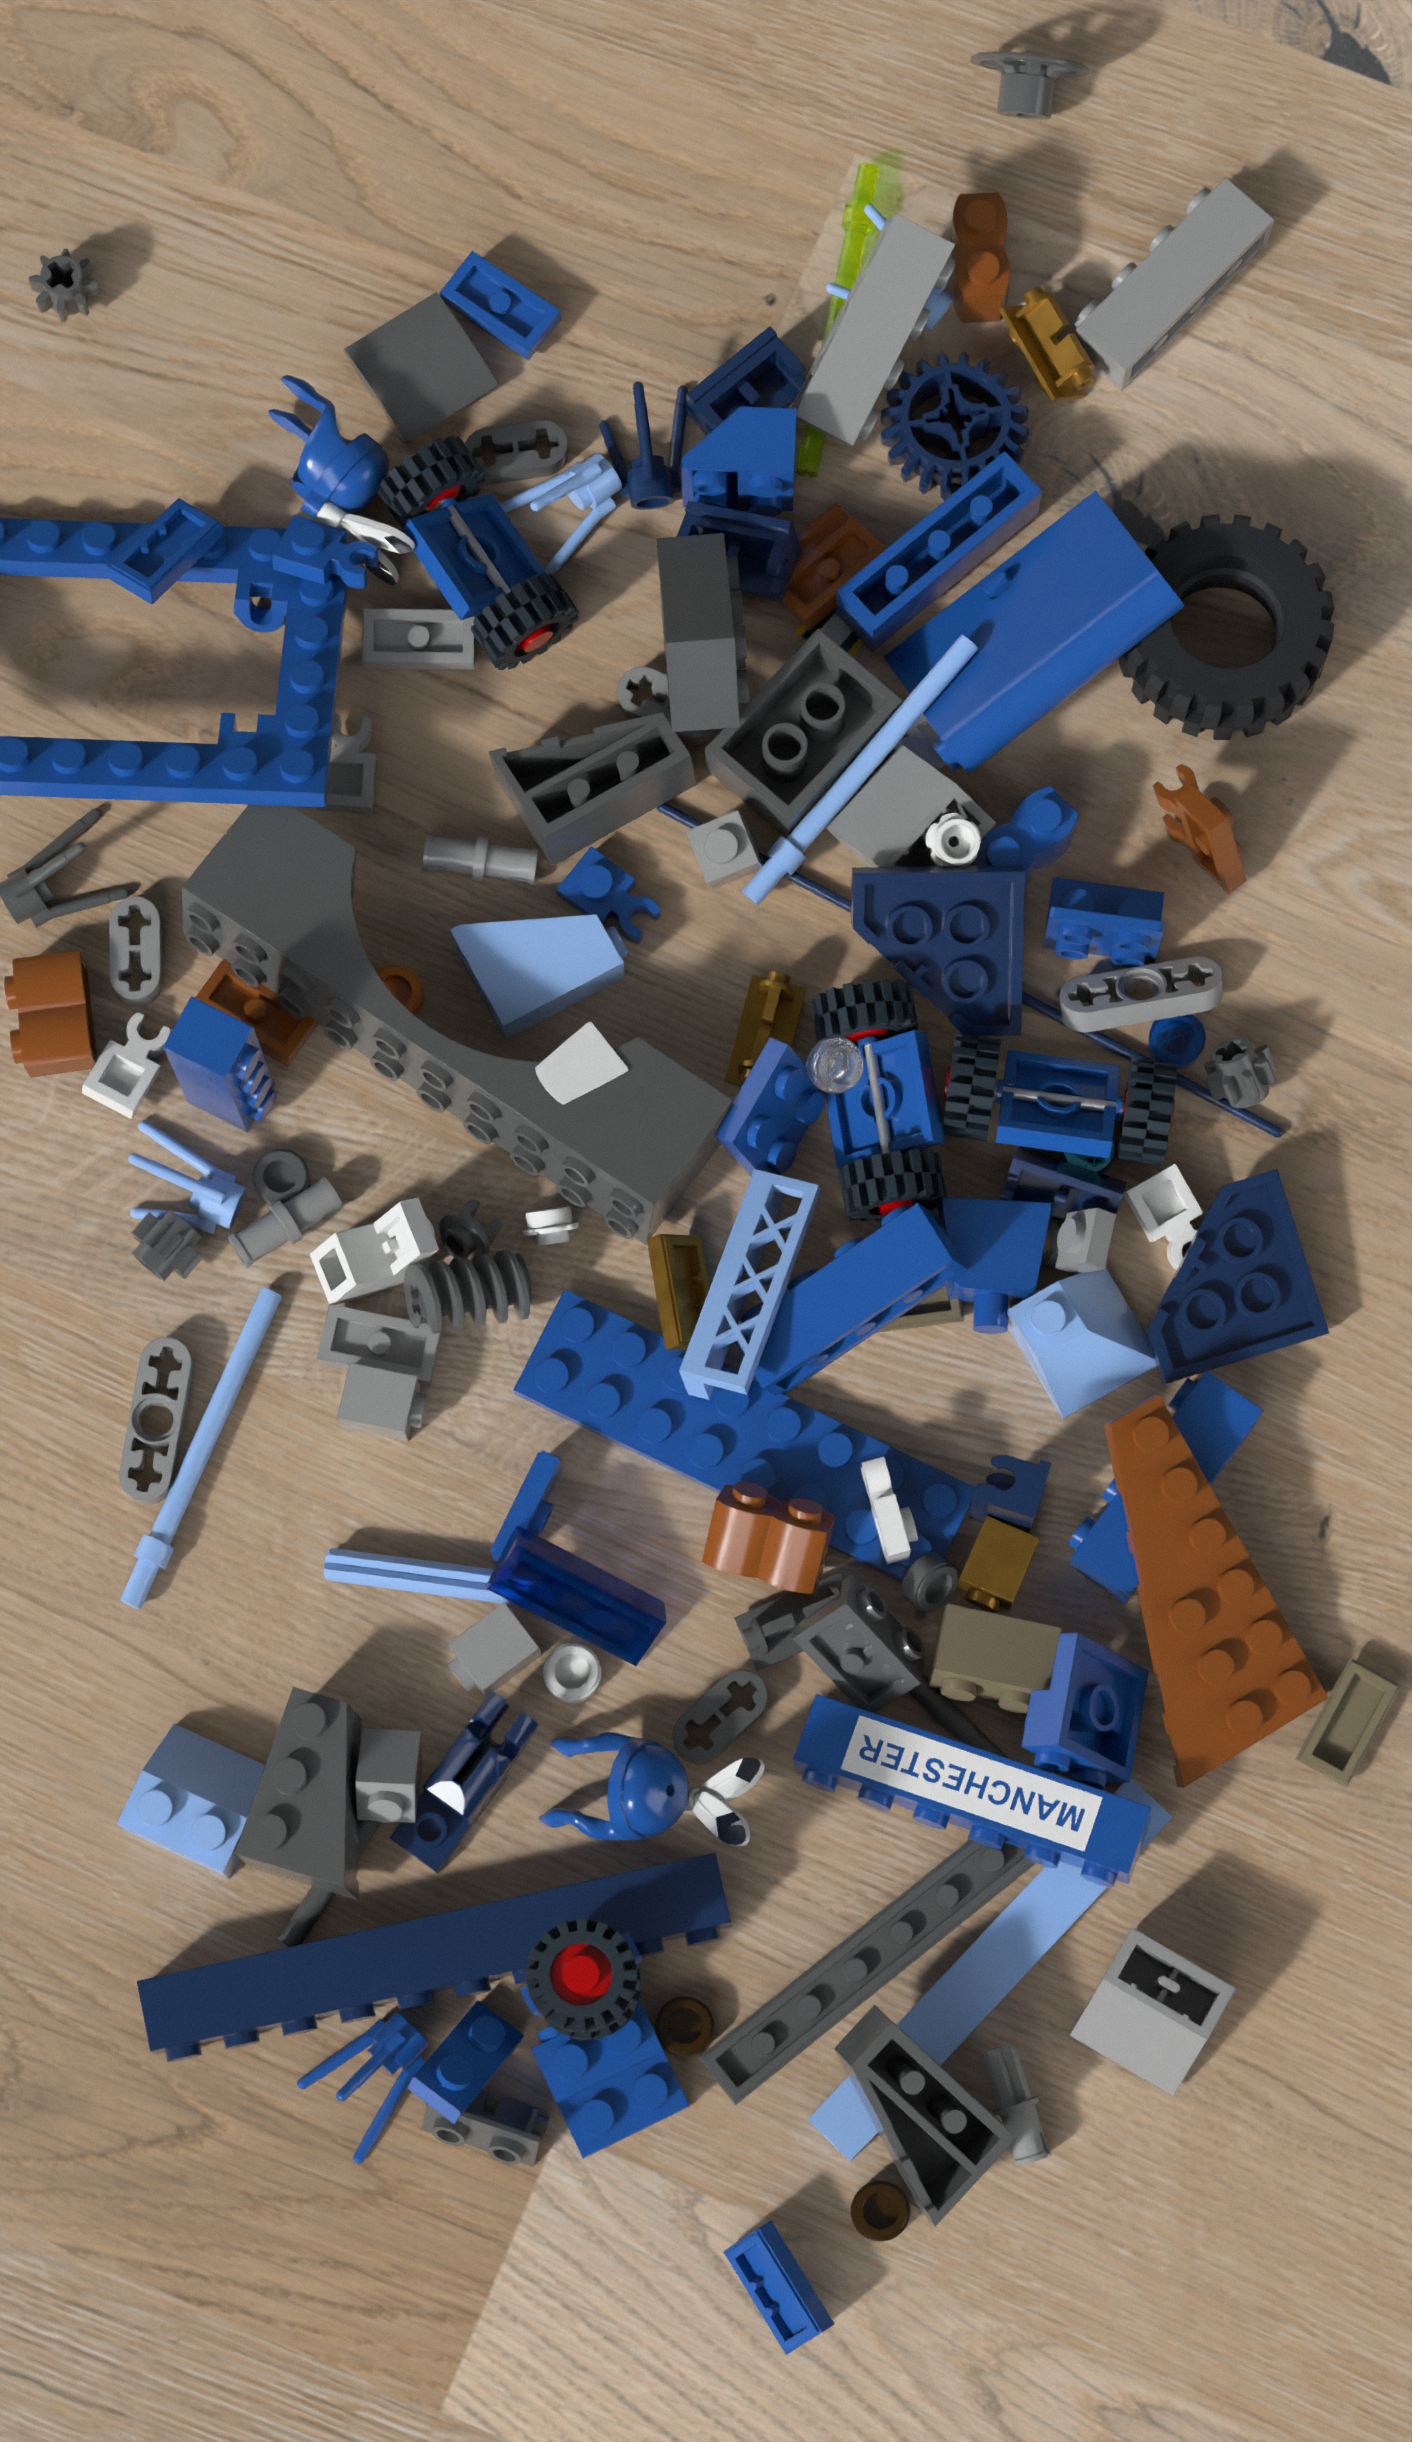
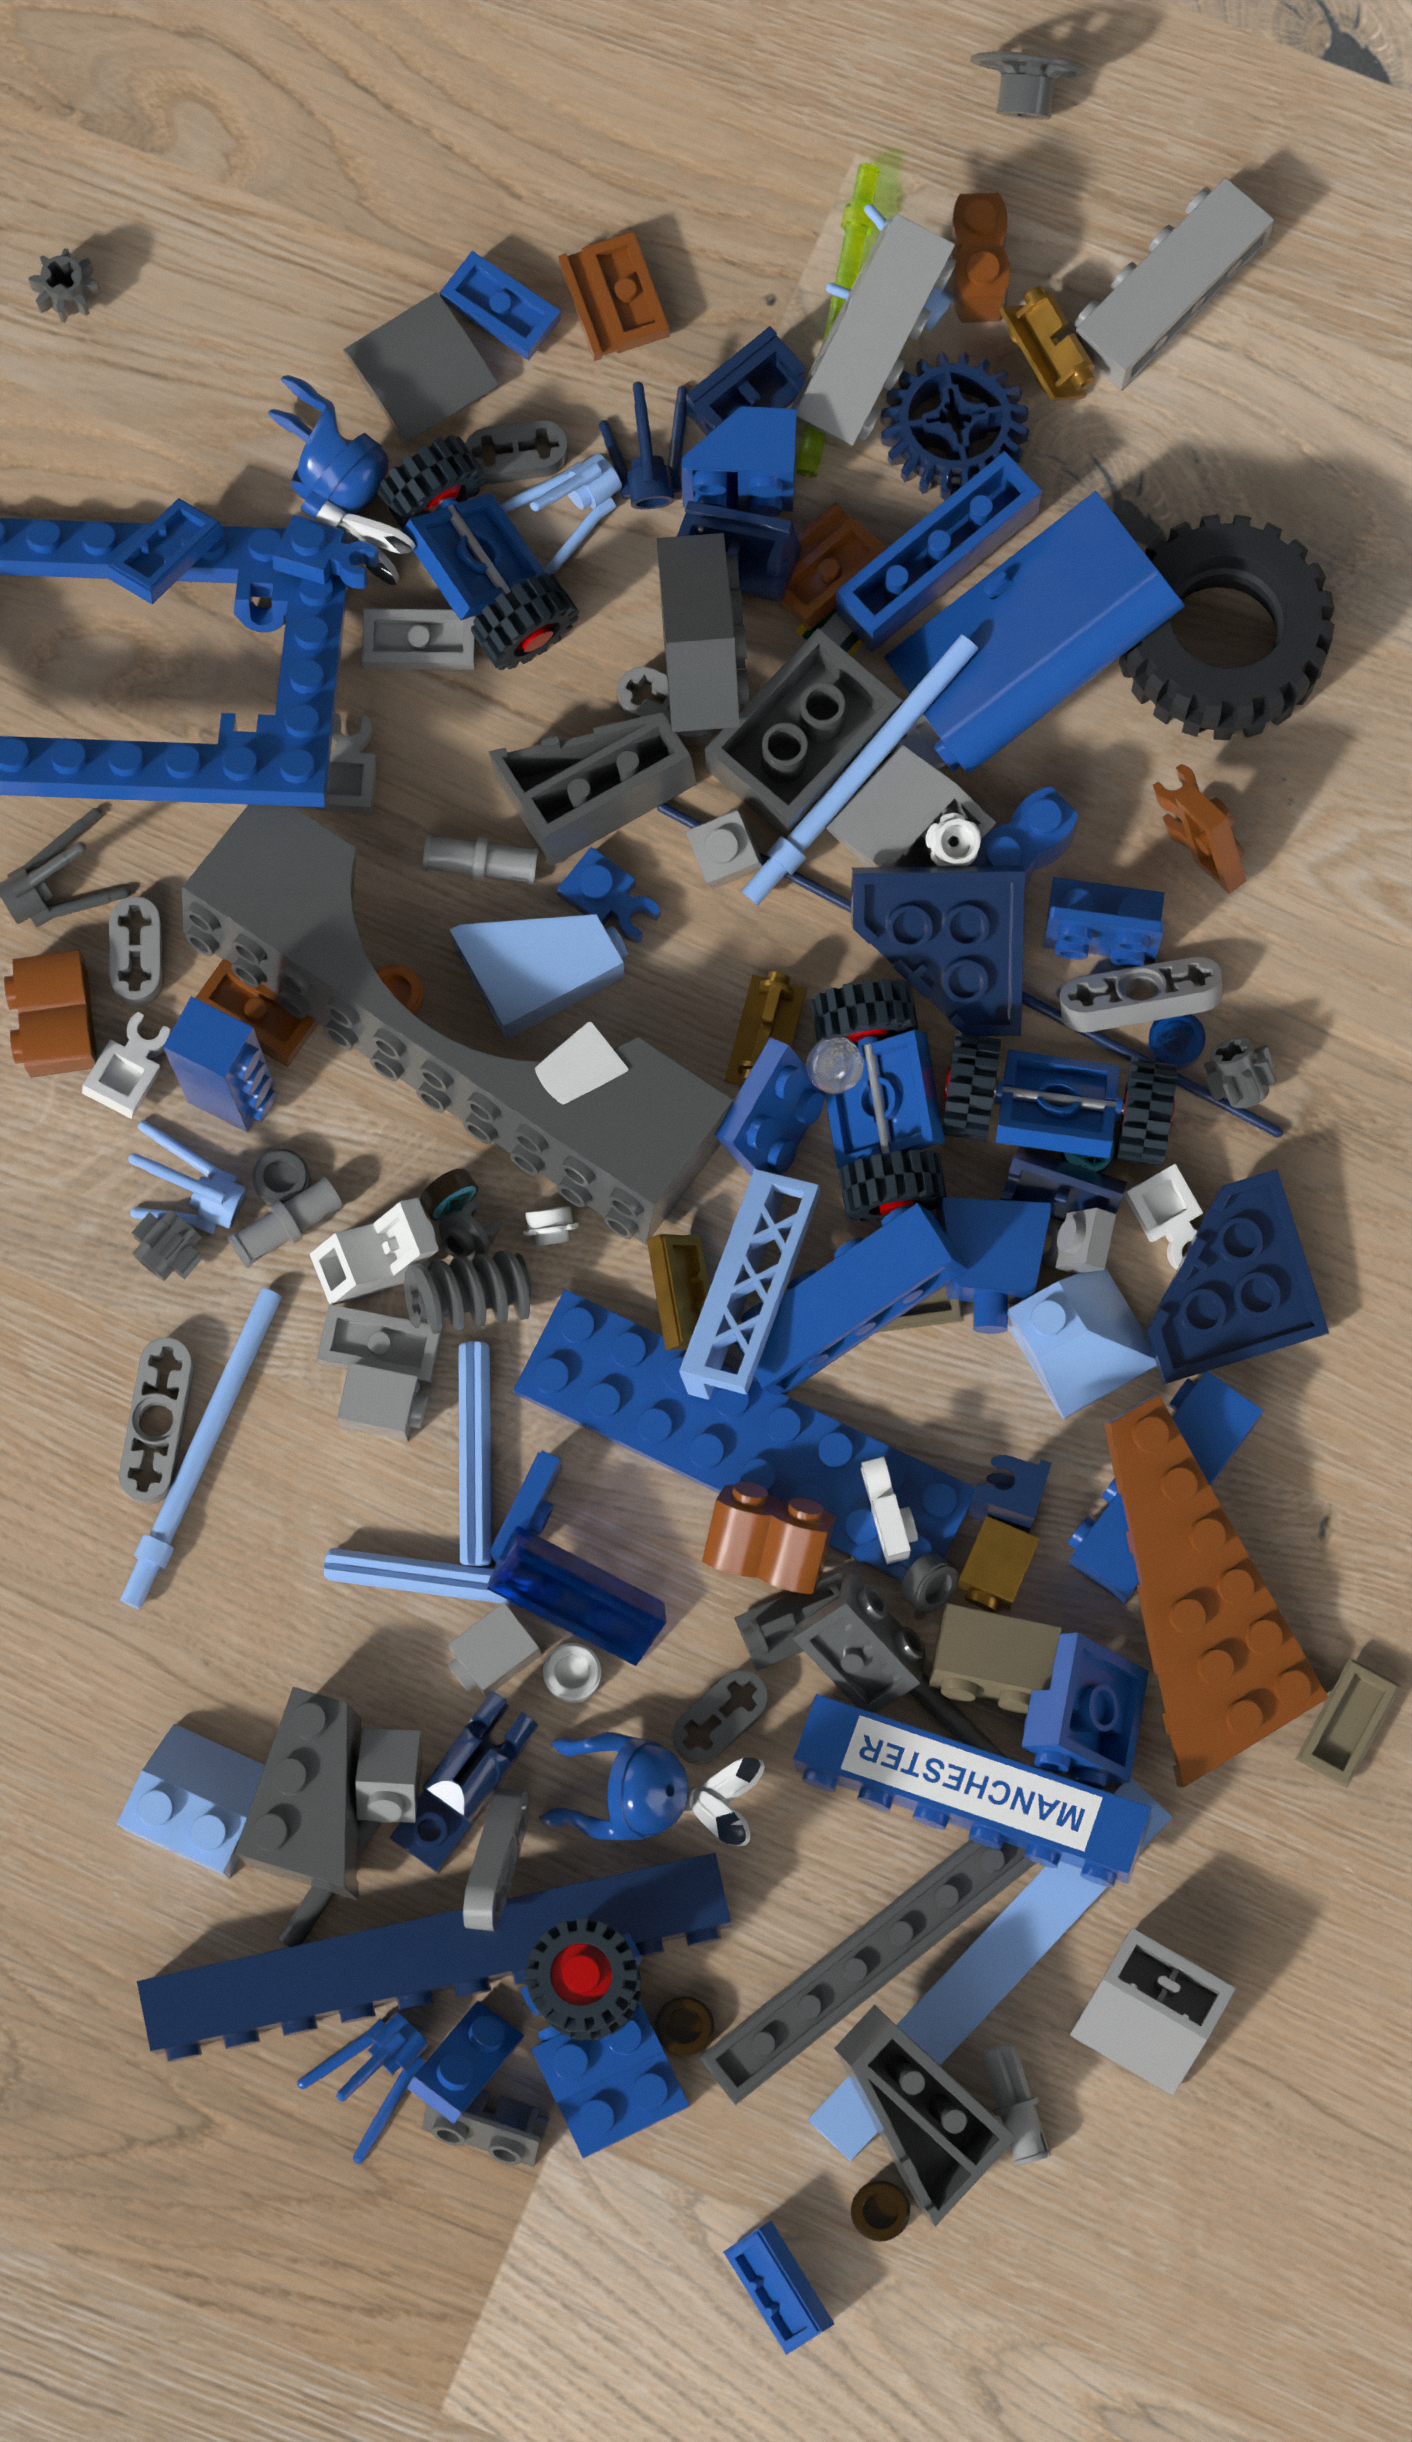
none -> dark brown tile [420,1169,479,1221]
none -> light blue axle [458,1341,492,1568]
none -> light grey beam [463,1788,529,1931]
none -> dark orange plate [558,231,670,361]

